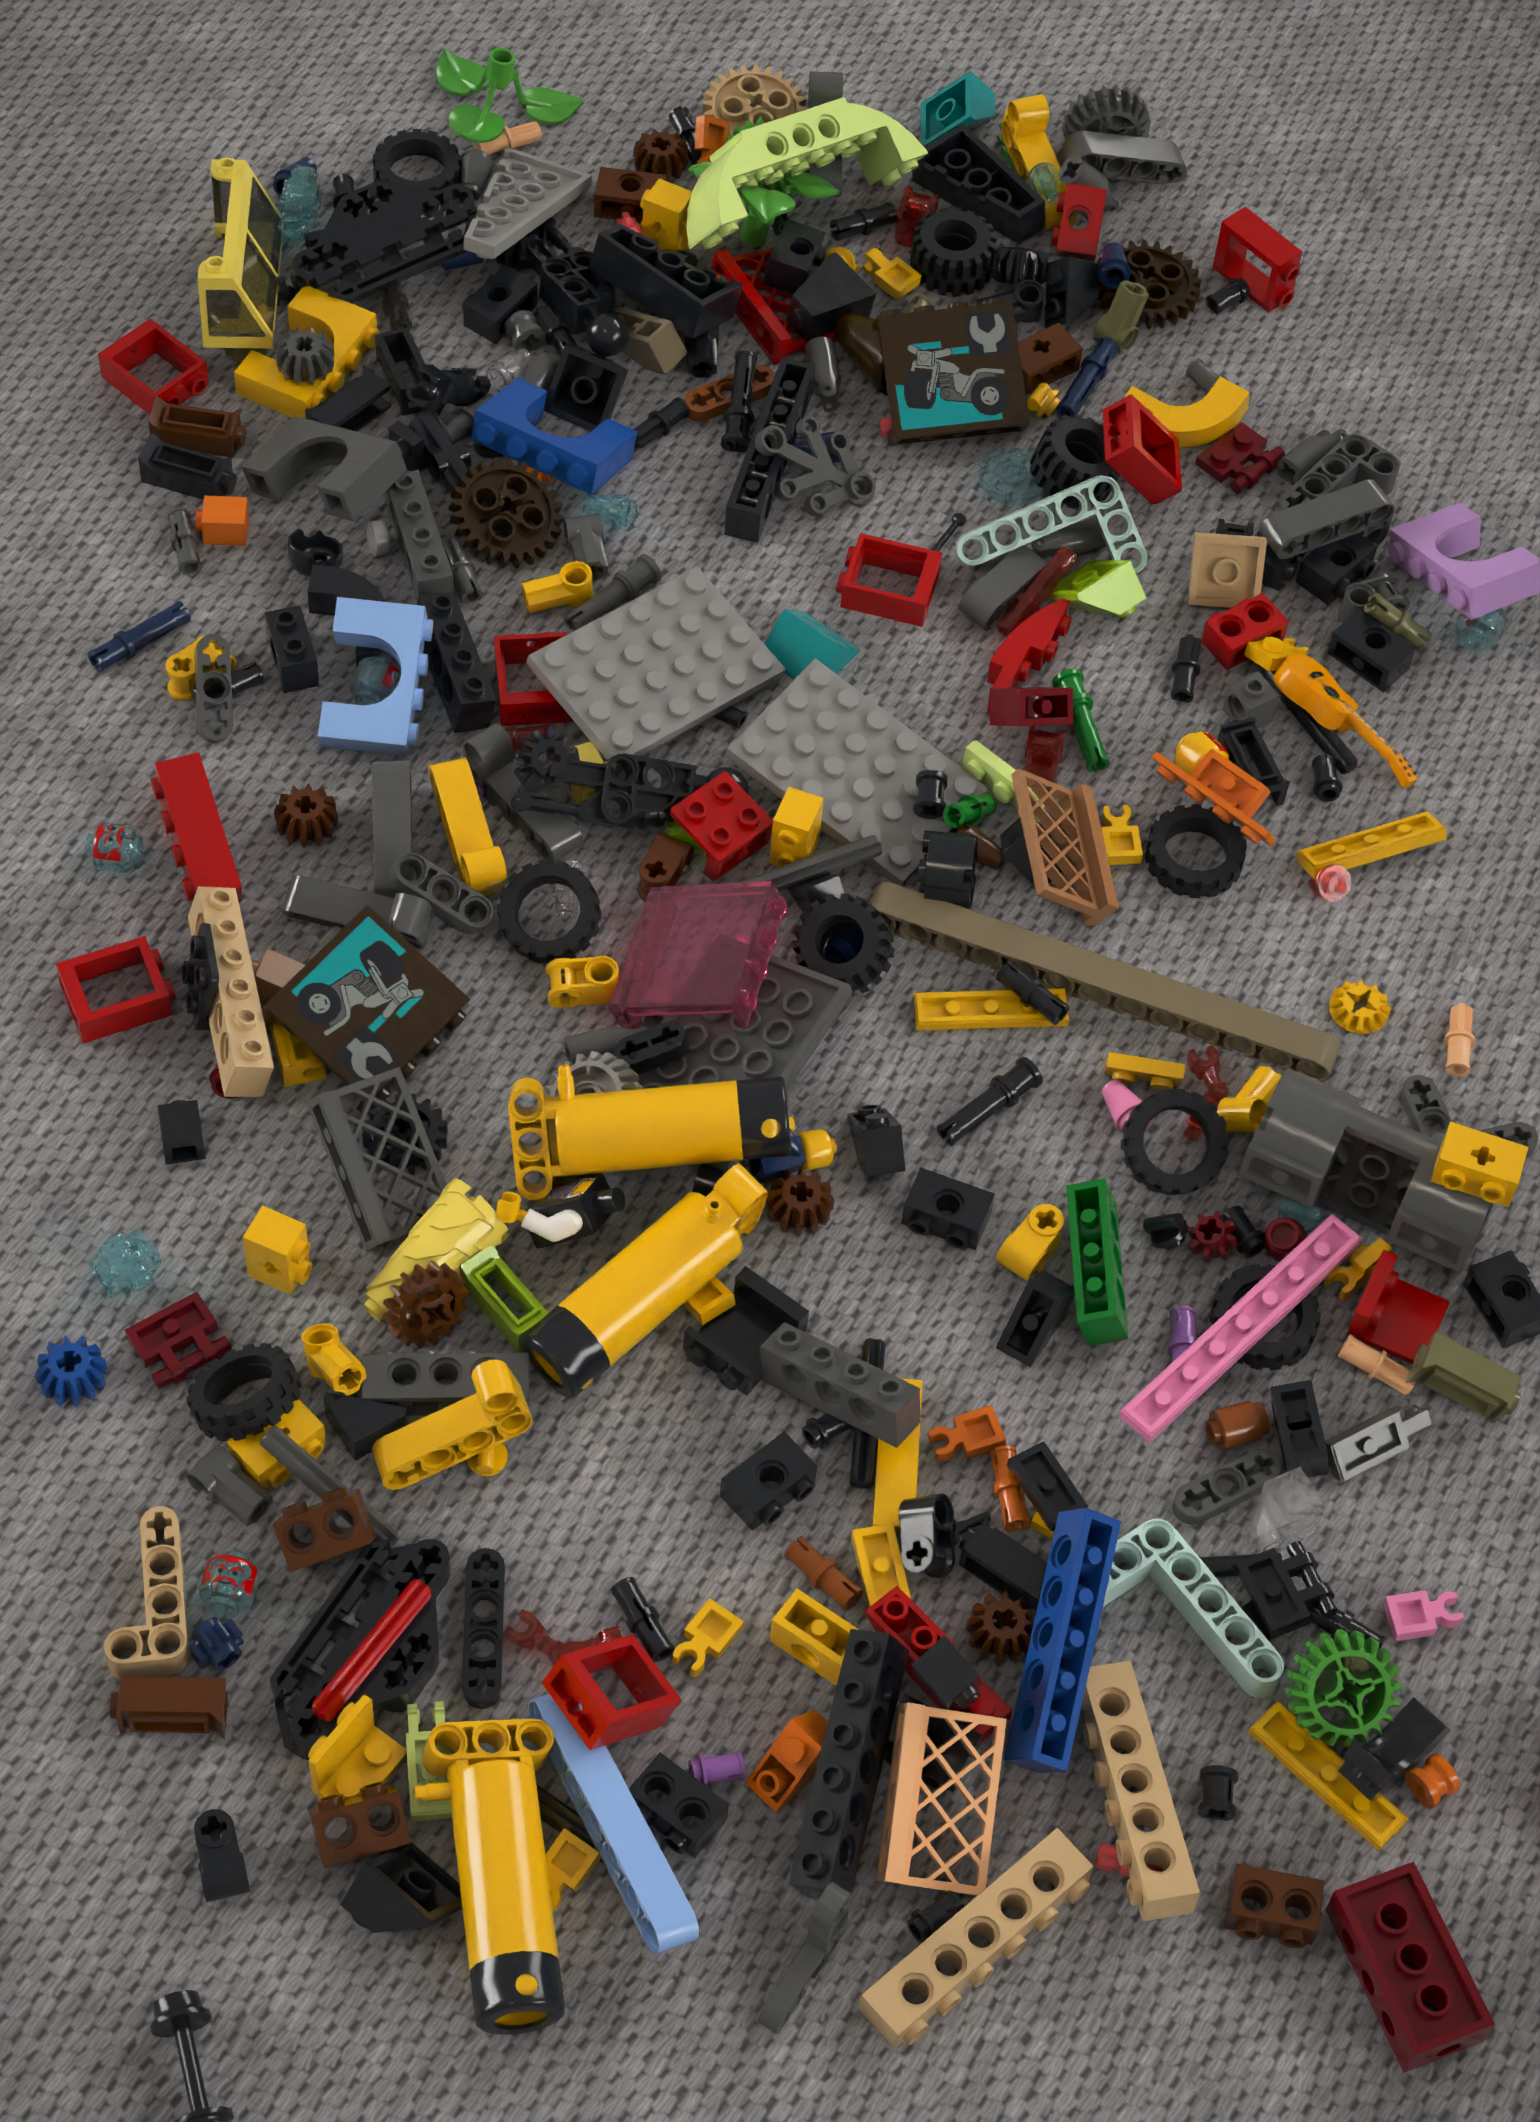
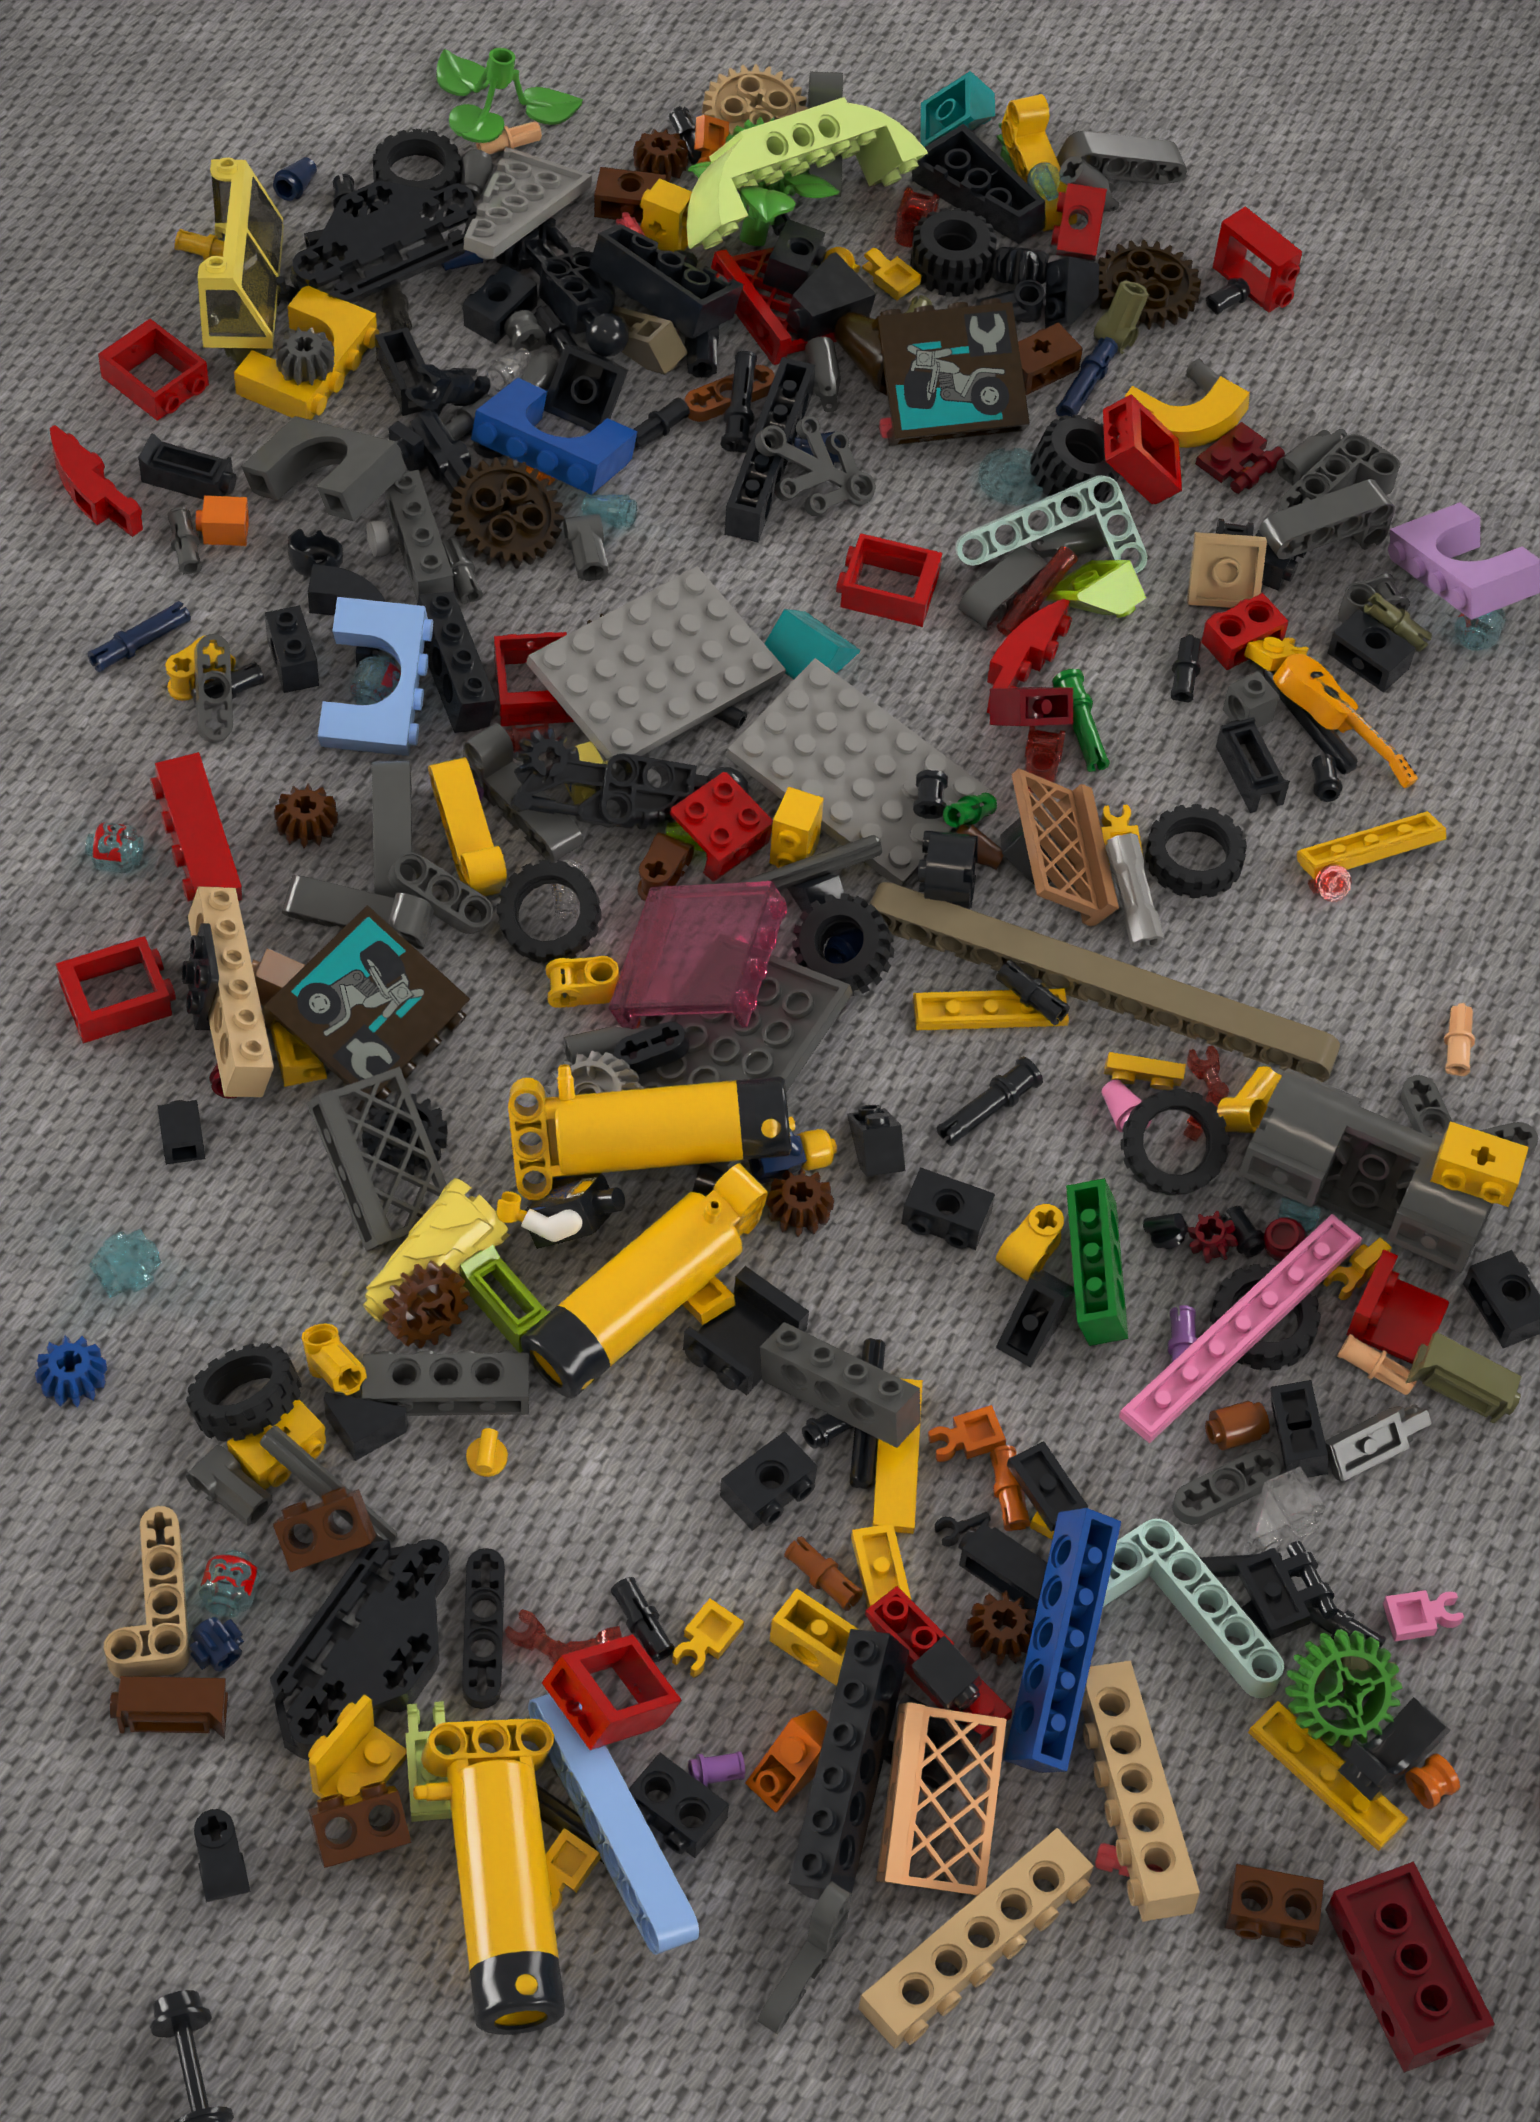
dark red plate [125,1292,232,1389] -> none
reddish brown window [148,395,246,458] -> none
yellow brick [243,1205,313,1295] -> none
clear light blue gear [278,165,322,241] -> none
black window [305,365,391,432] -> none
red axle [312,1579,431,1722] -> none
black slope [340,1843,462,1933] -> none
yellow beam [372,1360,533,1490] -> none
yellow piece [520,561,593,613] -> none
dark grey pin [564,554,662,631] -> none
black pin [830,202,897,241] -> none
black piece [899,1493,956,1578] -> none
black pin [907,1890,965,1943] -> none
black hinge [931,513,966,552] -> none
yellowish green hinge [961,740,1047,824] -> none
yellow plate [1027,383,1061,419] -> none
dark grey gear [1062,84,1151,141] -> none
dark blue cone [1097,242,1131,289] -> none
orange bracket [1152,748,1276,847] -> none
yellow head [1174,731,1229,775] -> none
black bush [1198,1765,1238,1821] -> none
black brick [1295,533,1377,605] -> none
yellow gear [1329,979,1391,1034] -> none
none -> red slope [50,425,143,537]
none -> yellow pin [175,228,246,260]
none -> light grey axle [1105,833,1164,950]

